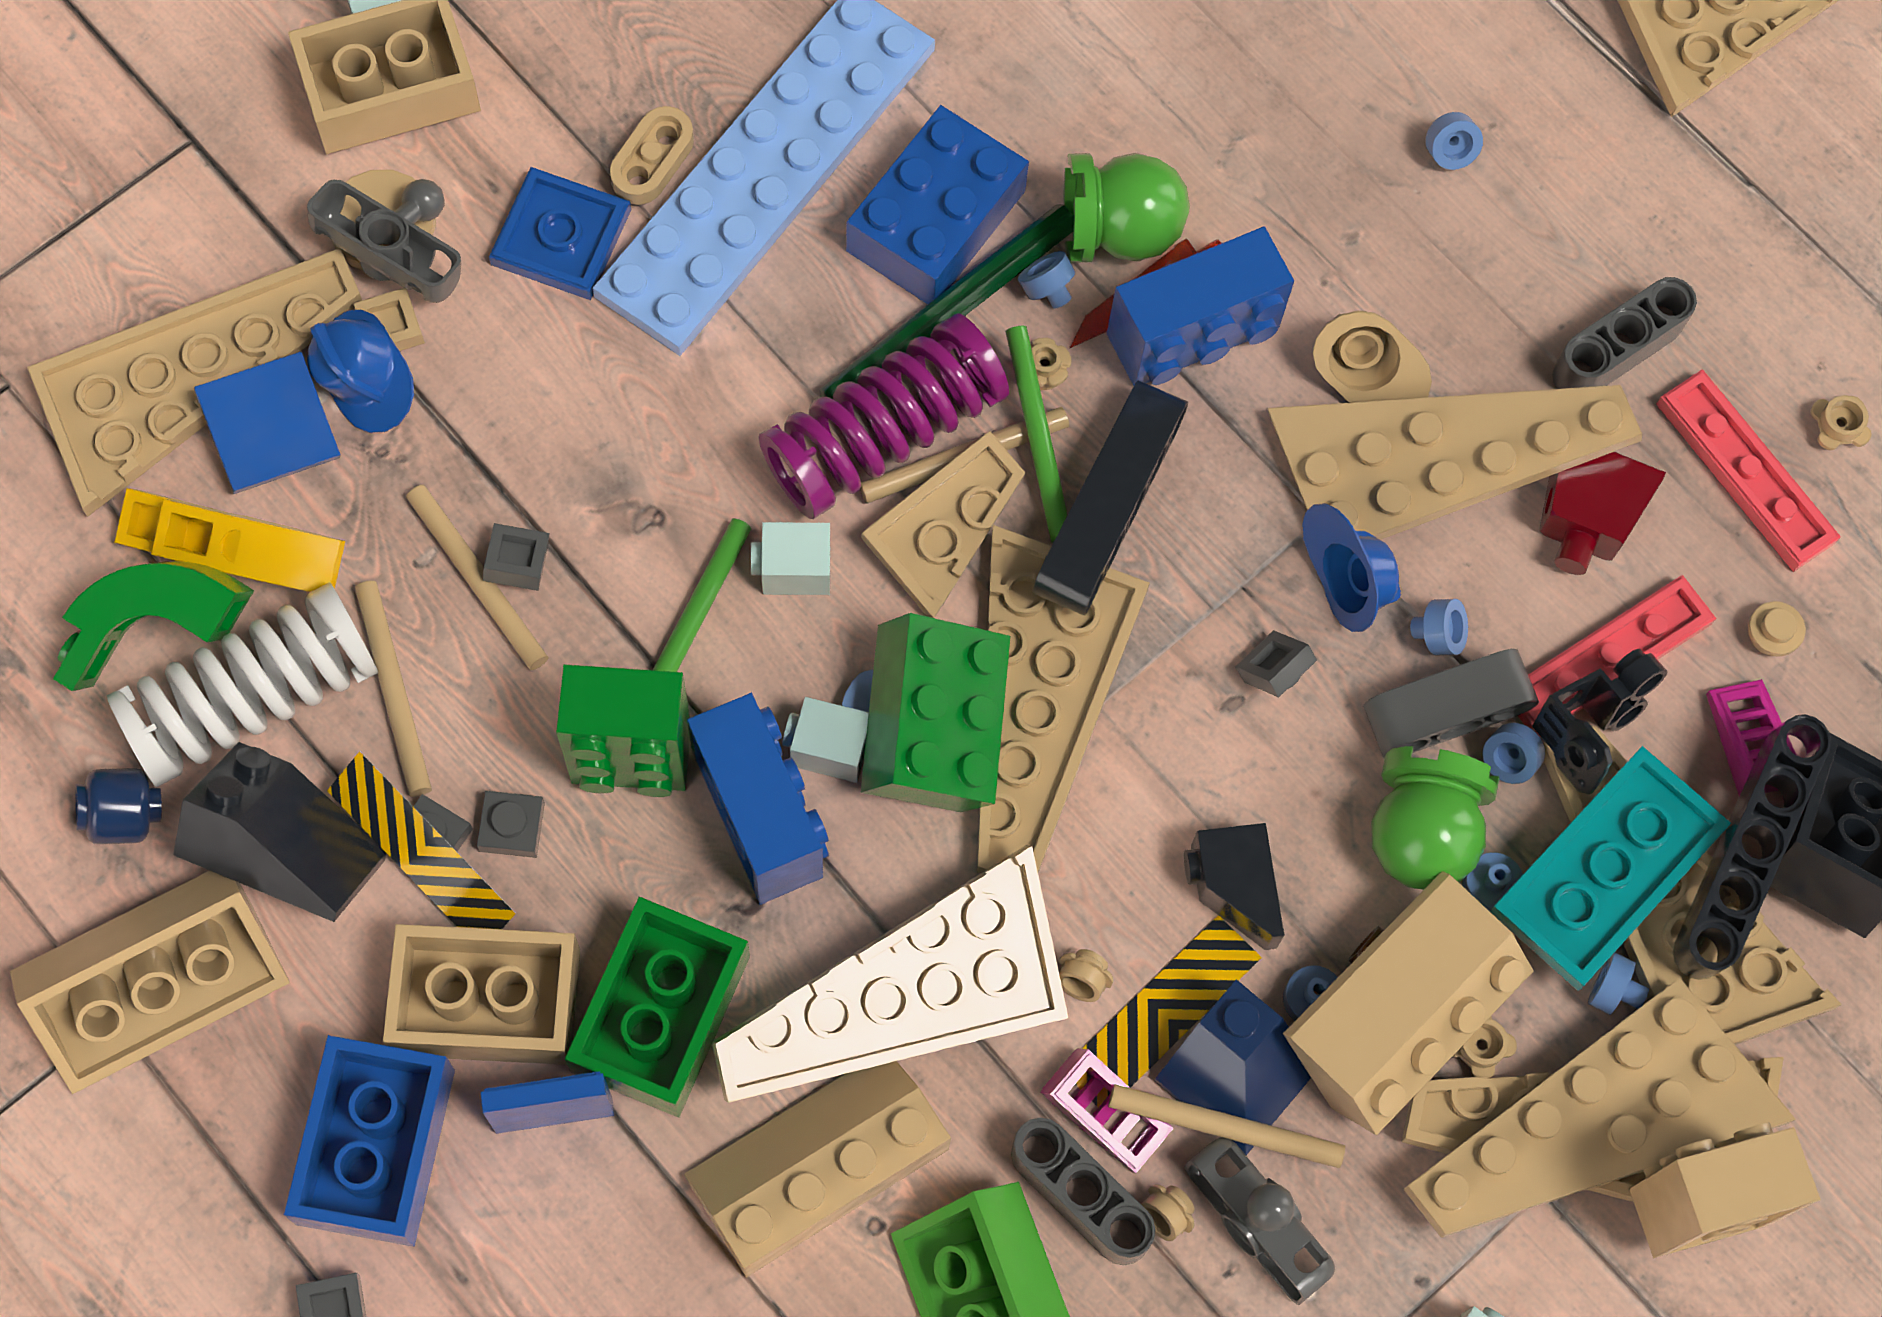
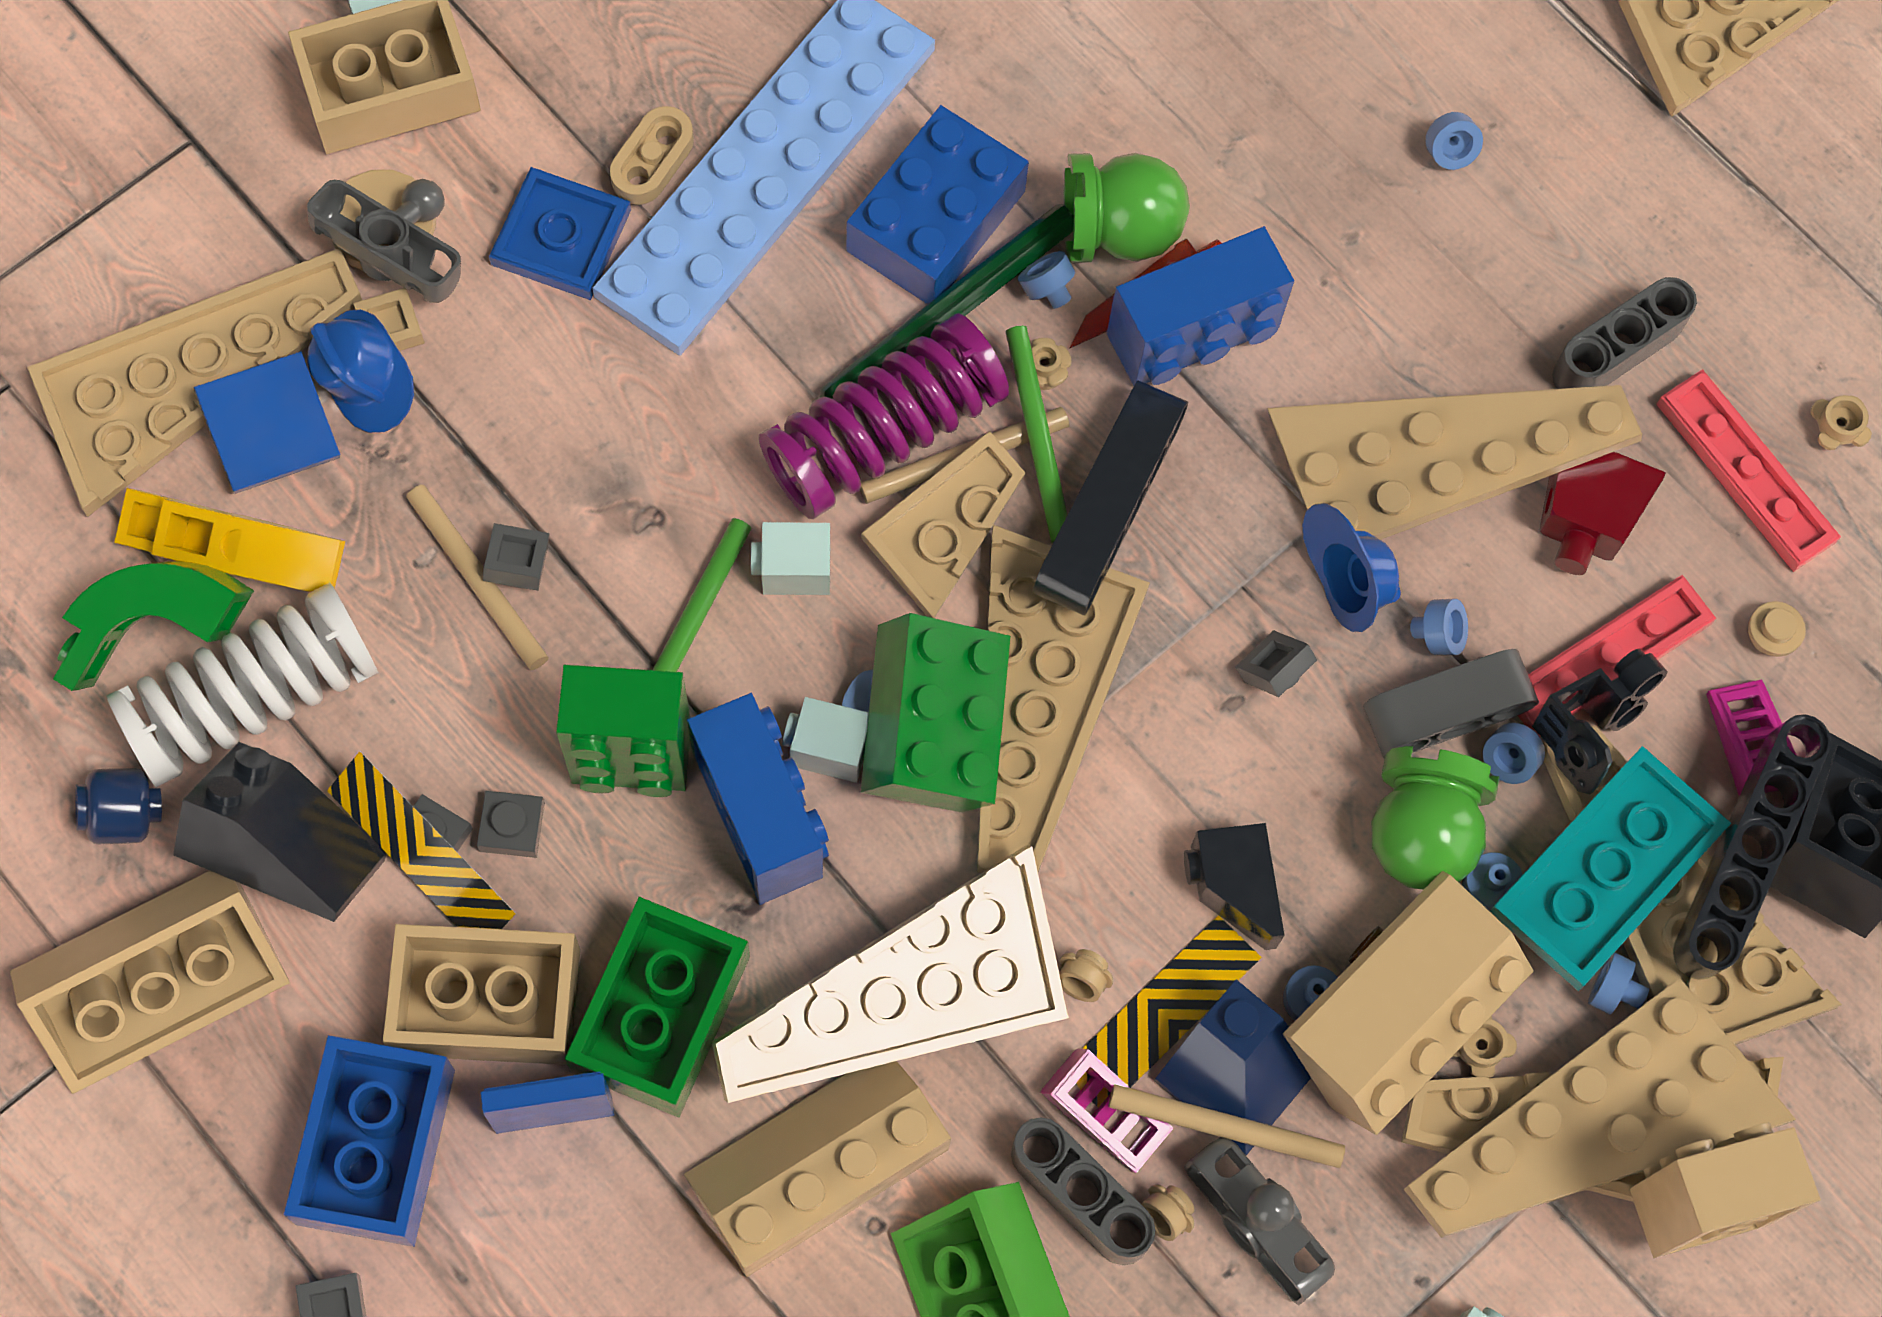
tan bar [355,581,432,797] -> none
tan piece [1313,311,1432,403] -> none

